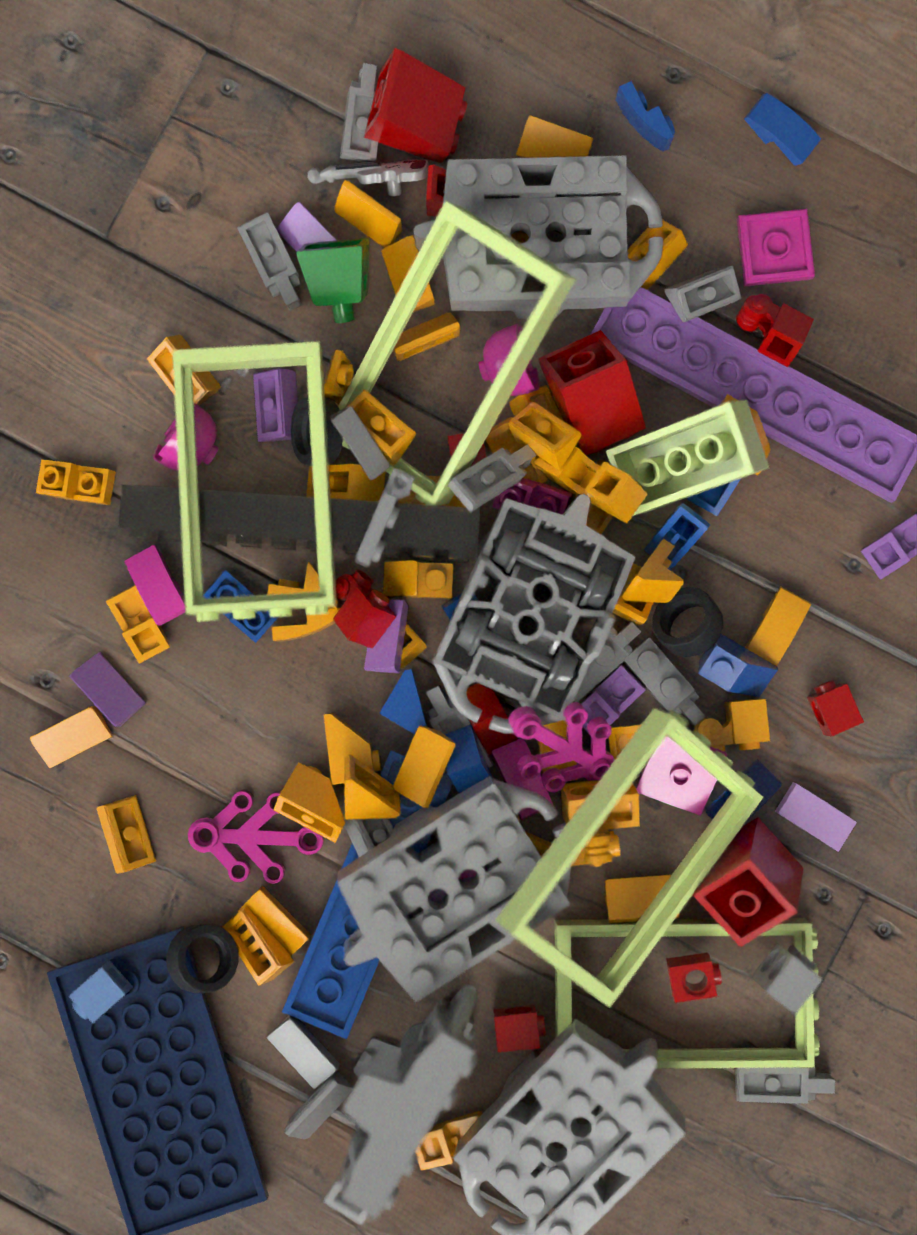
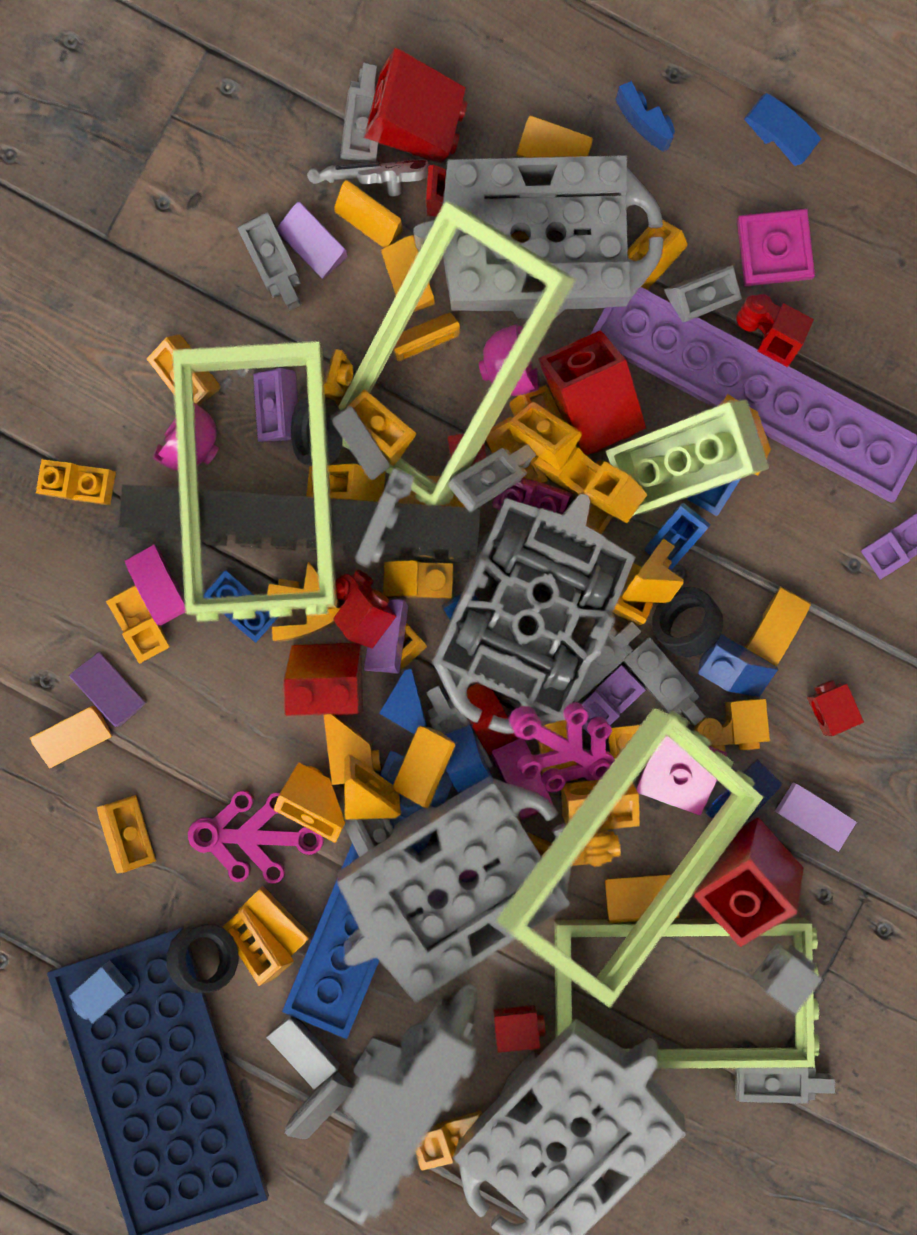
green torso [296,238,369,323] -> none
red brick [666,952,722,1003] -> none
none -> red slope [284,643,363,716]

